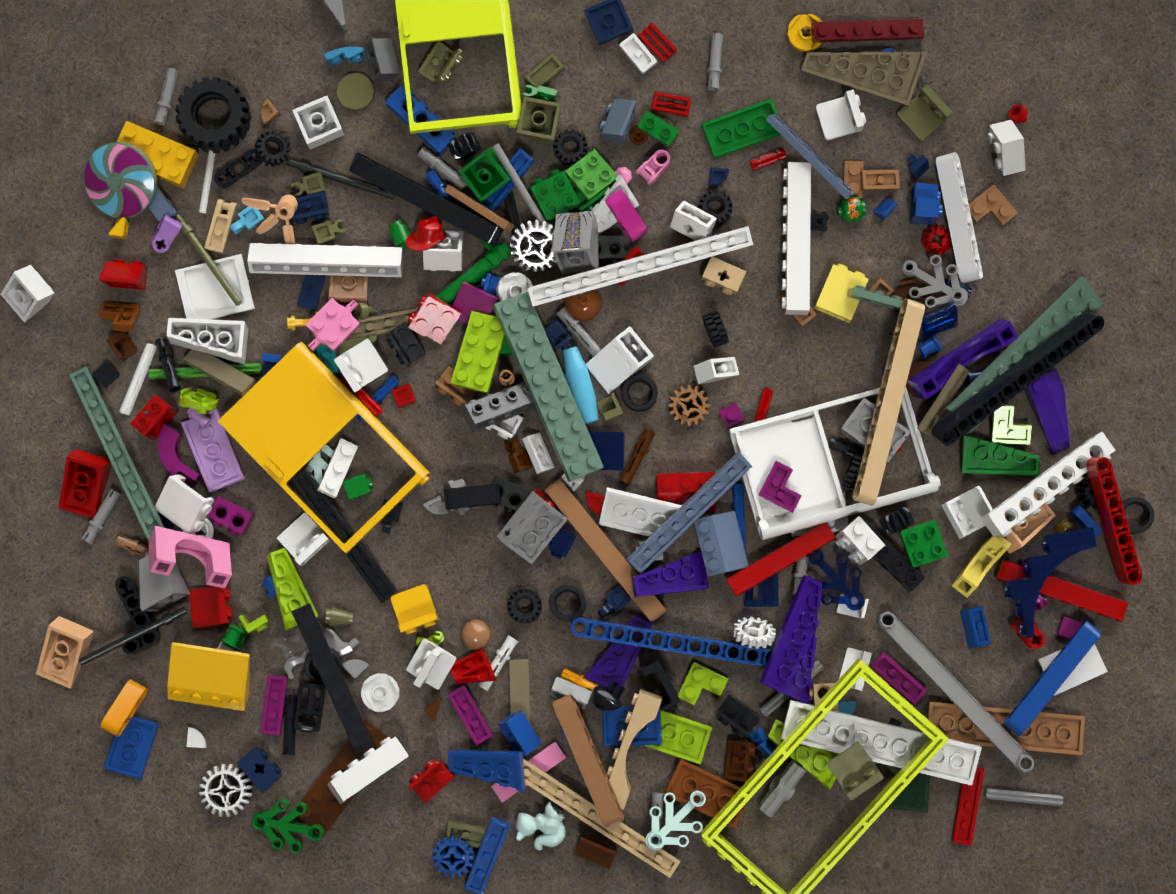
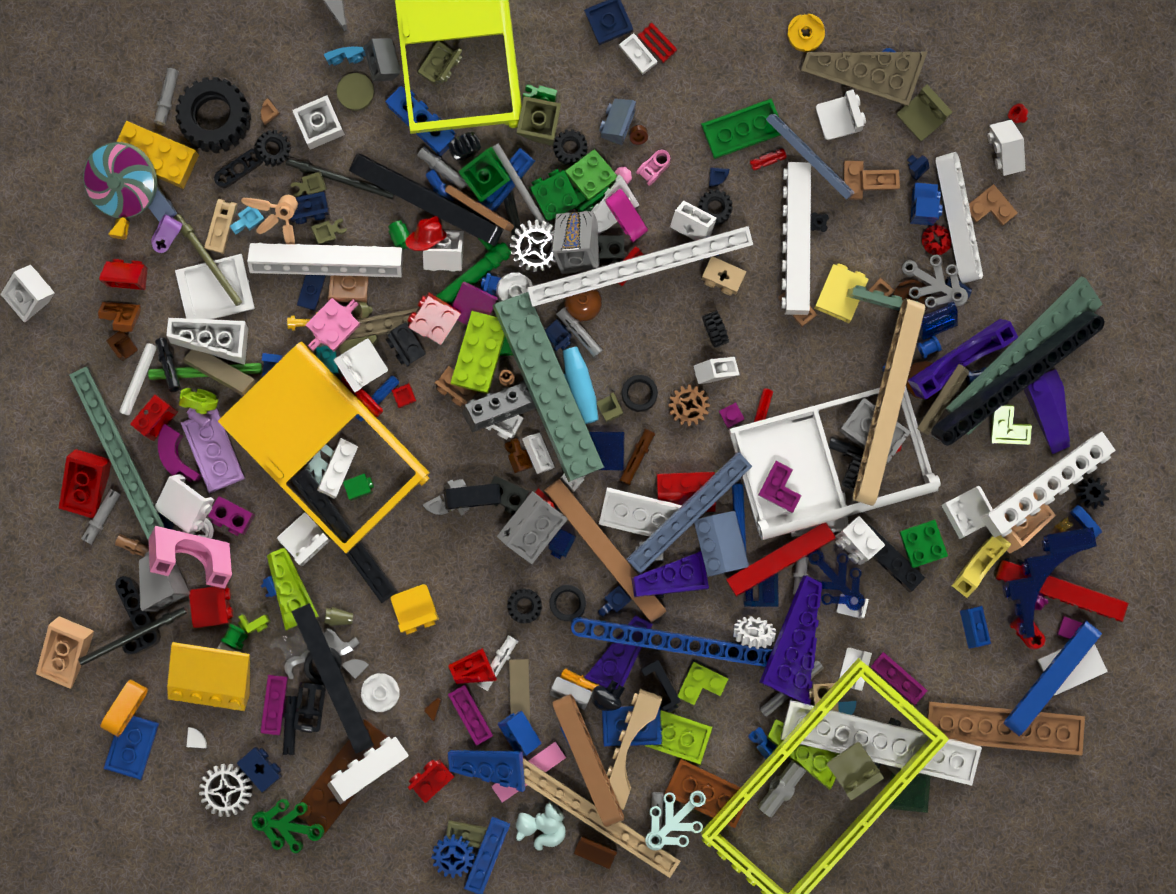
black tile [92,361,120,388] -> none
white bar [199,150,215,214] -> none
black plate [381,499,403,534] -> none
white bracket [406,638,457,690] -> none
lime arm [416,631,444,646] -> none
medium nougat hair [461,619,491,651] -> none
olive tile [524,53,565,88] -> none
white slope [586,326,654,394] -> none
red tile [586,491,605,515] -> none
green bracket [638,111,679,146] -> none
red tile [651,91,692,118] -> none
light grey pin [707,33,723,91] -> none
black bracket [715,695,760,738] -> none
reddish brown bracket [724,740,759,782] -> none
dark red plate [811,19,924,43] -> none
green head [837,197,866,222] -> none
blue slope [873,198,897,220] -> none
light grey piece [878,612,1034,773] -> none
black gear [880,507,914,536] -> none
red tile [951,767,985,846] -> none
green wing [961,435,1040,475] -> none
light grey axle [985,788,1063,806] -> none
red beam [1086,457,1142,585] -> none
black tyre [1122,497,1155,534] -> none

